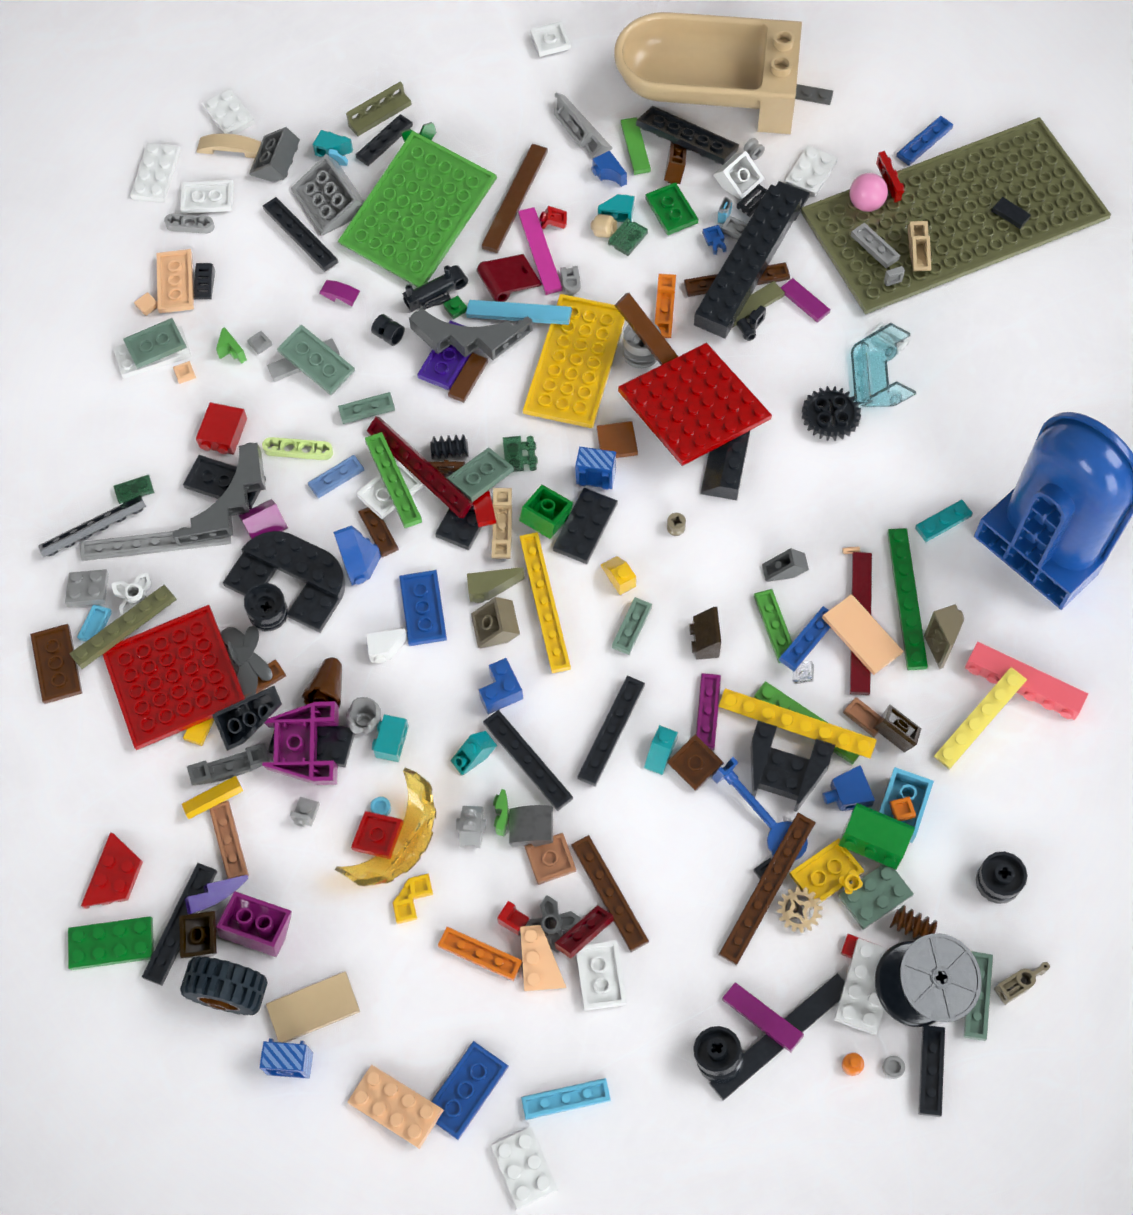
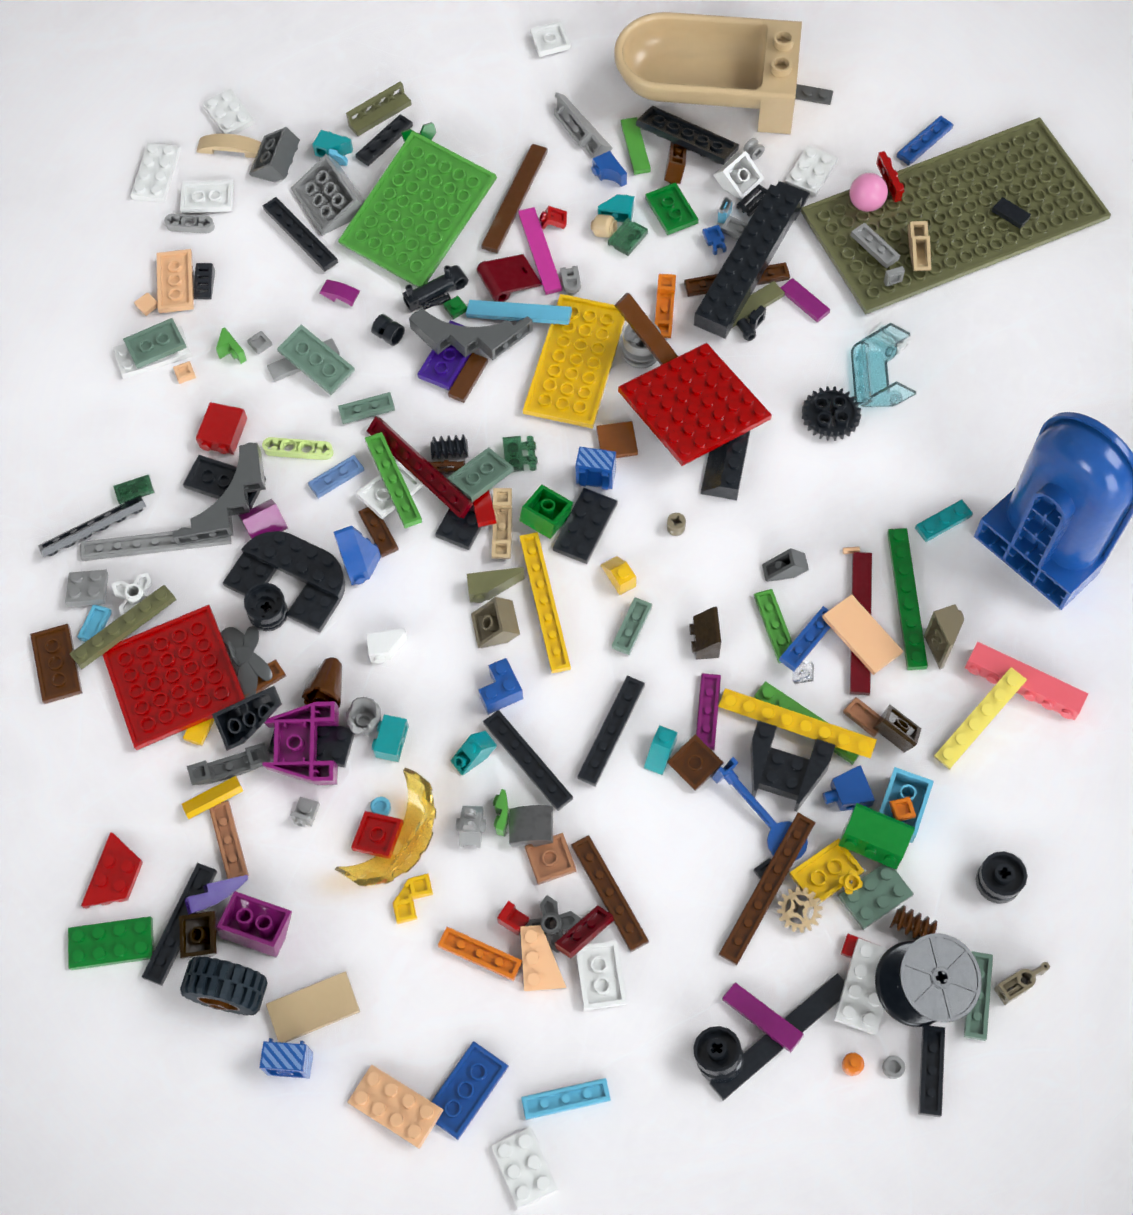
blue tile [399,570,447,646] -> none

